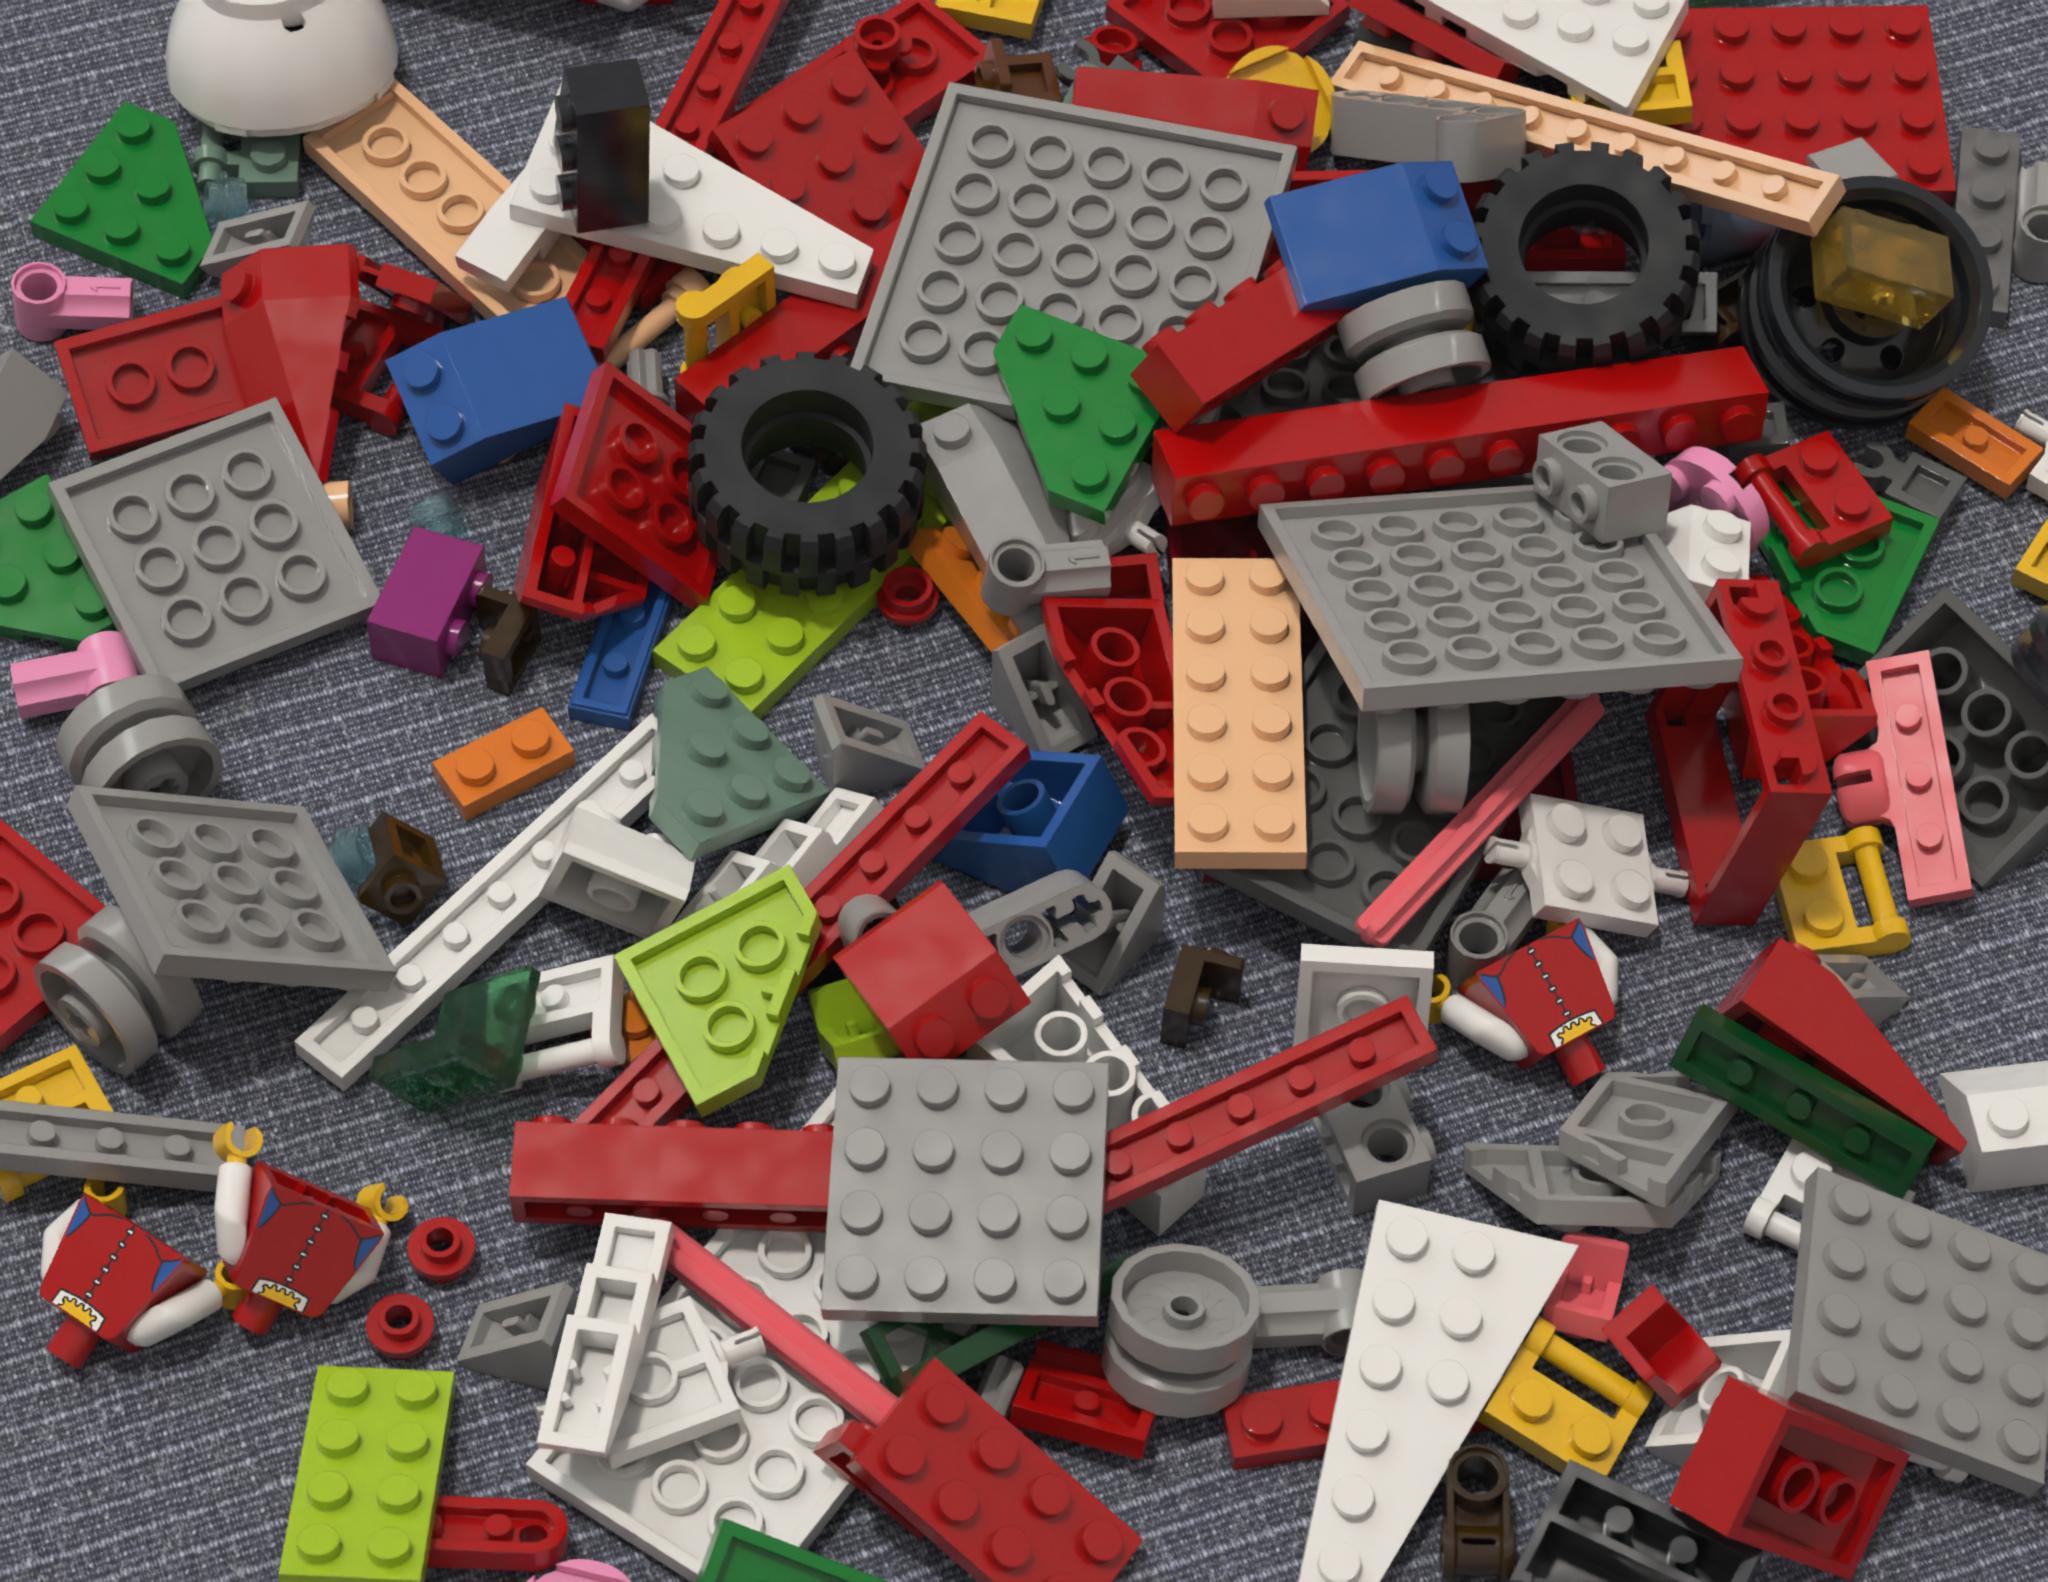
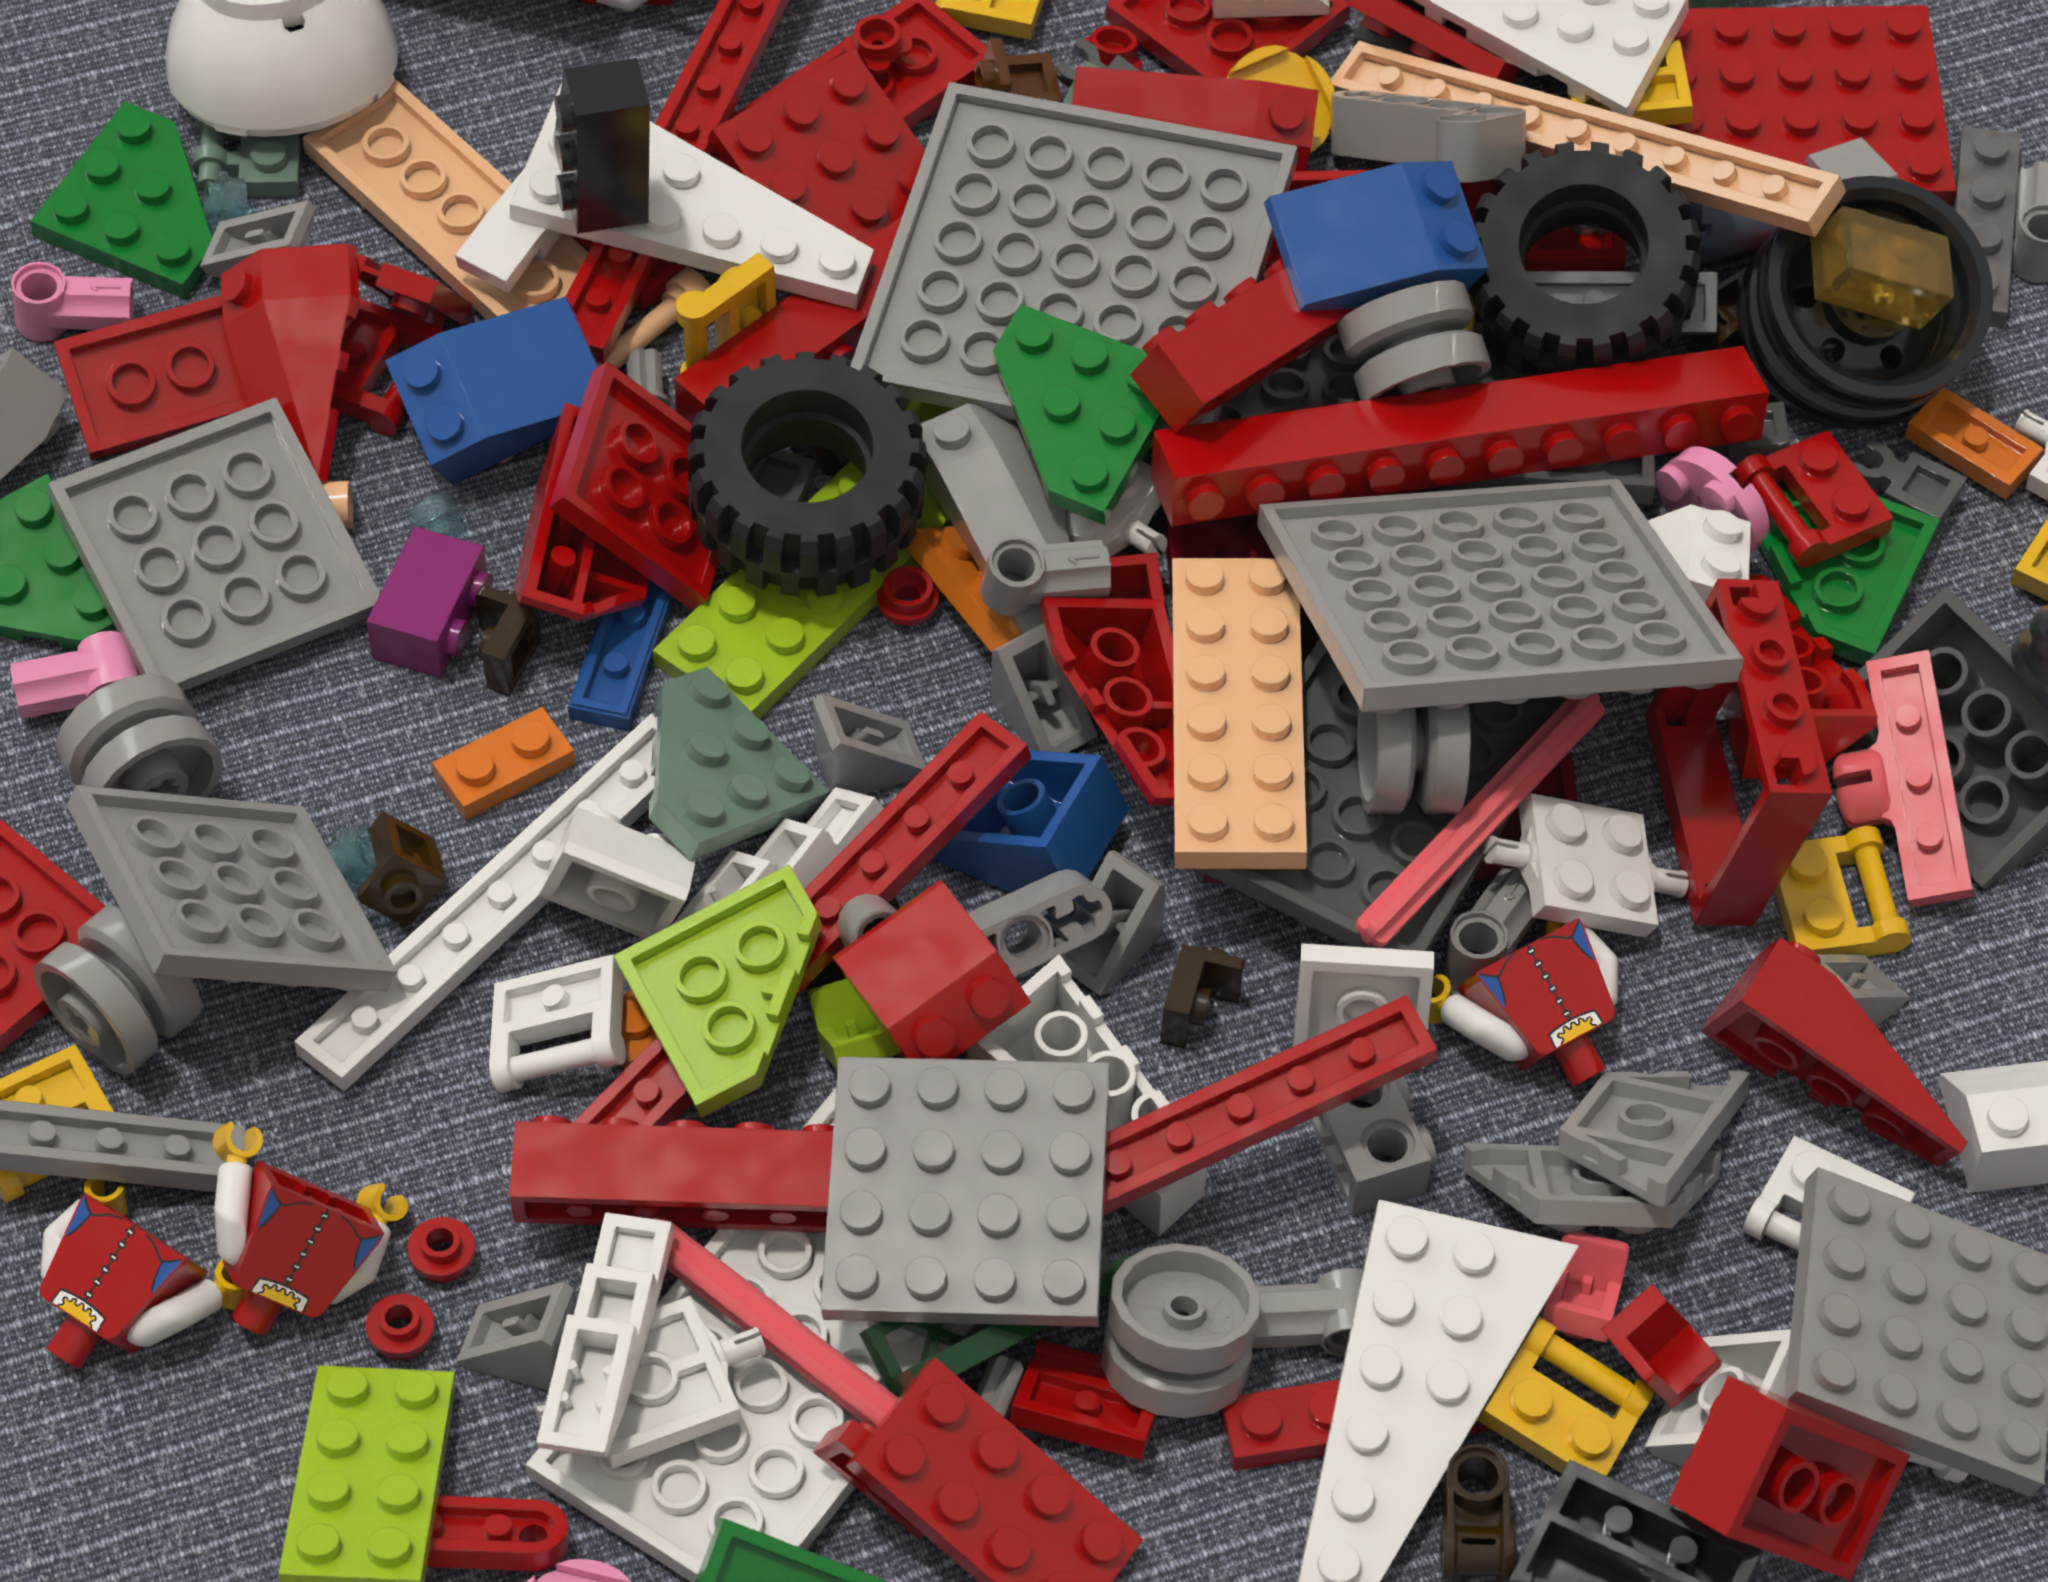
clear green bracket [369,965,541,1114] -> none
light grey brick [1532,421,1672,544] -> none
dark green fence [1669,1004,1937,1199] -> none

